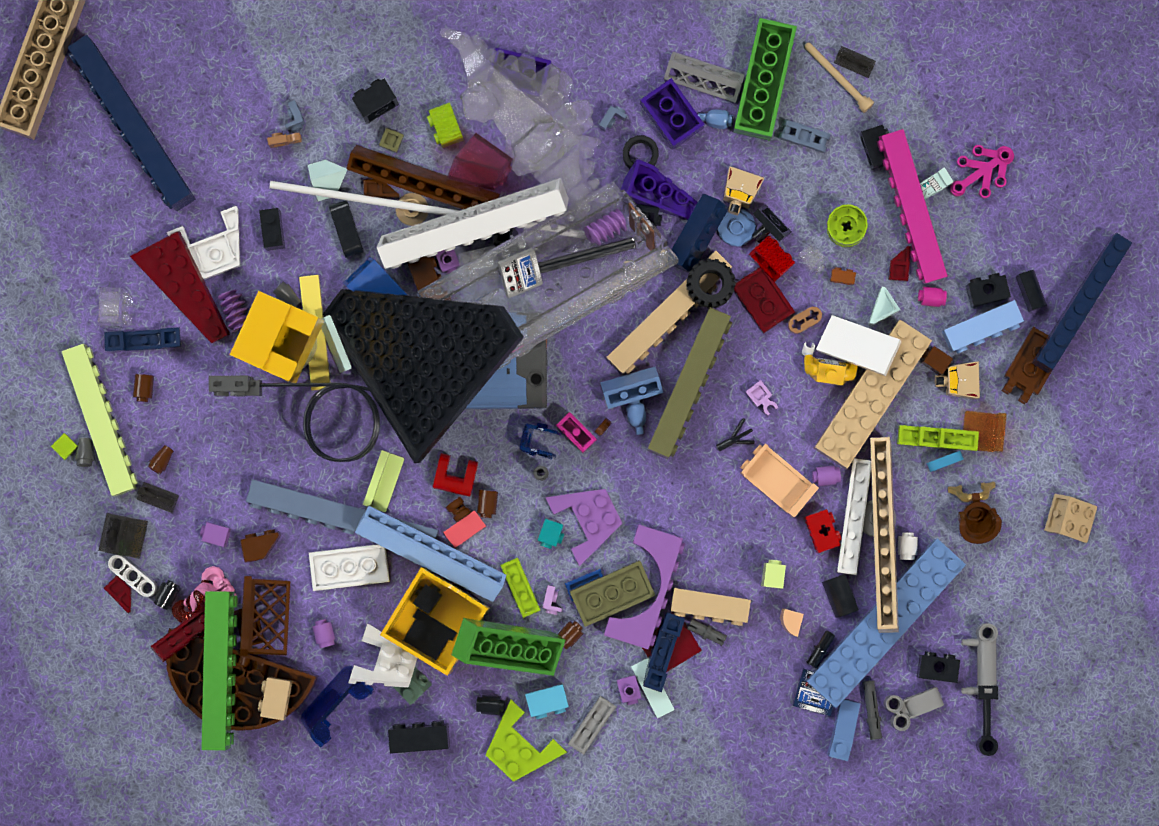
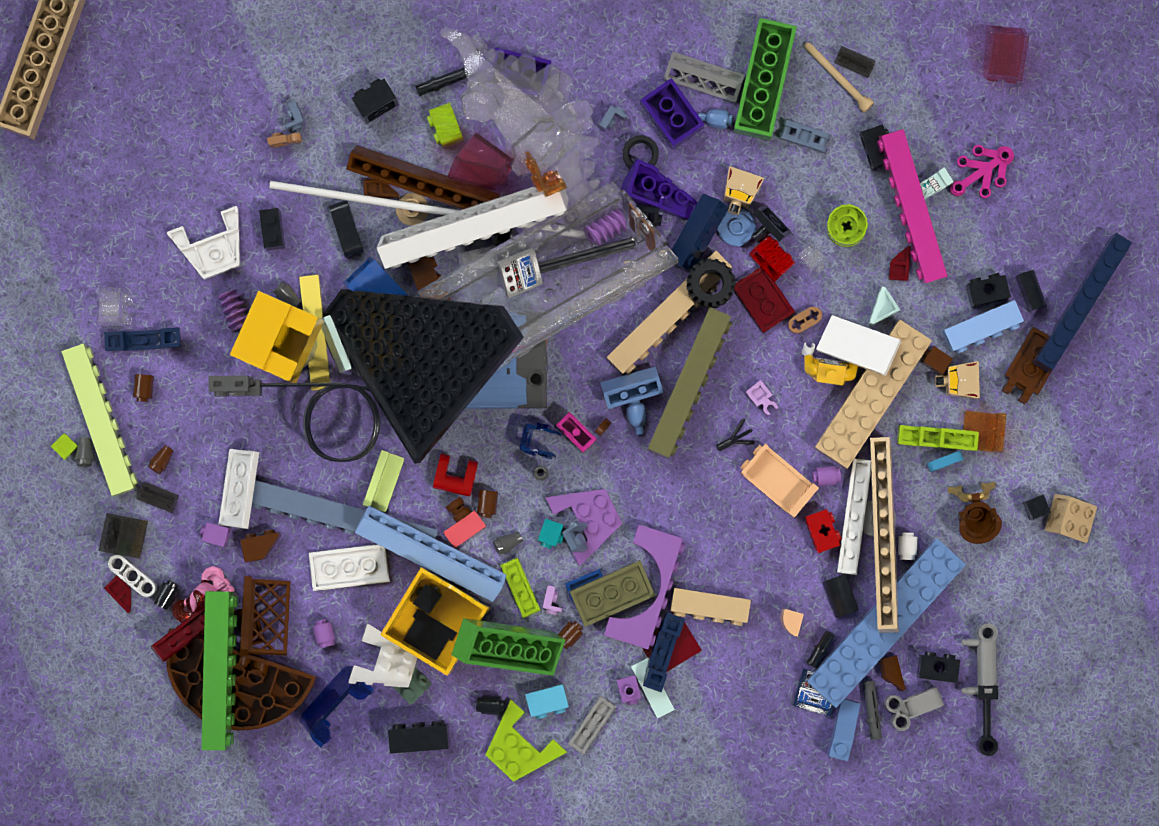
dark blue brick [68,35,196,211] -> none
dark red wing [130,231,230,343] -> none
tan brick [258,677,292,720] -> none
light aqua slope [308,160,347,201] -> none
olive plate [379,128,404,153] -> none
medium lavender brick [436,249,460,275] -> none
dark grey pin [687,618,727,646] -> none
yellowish green brick [761,560,786,589] -> none
dark orange piece [830,267,856,285] -> none
dark pink brick [918,286,947,307] -> none
none -> white tile [219,449,259,529]
none -> black pin [415,66,473,97]
none -> dark grey cone [493,531,523,555]
none -> clear orange bracket [524,151,567,197]
none -> sand blue bracket [562,521,588,553]
none -> reddish brown tile [878,655,906,691]
none -> clear pink slope [982,25,1029,83]
none -> black brick [1022,495,1051,520]

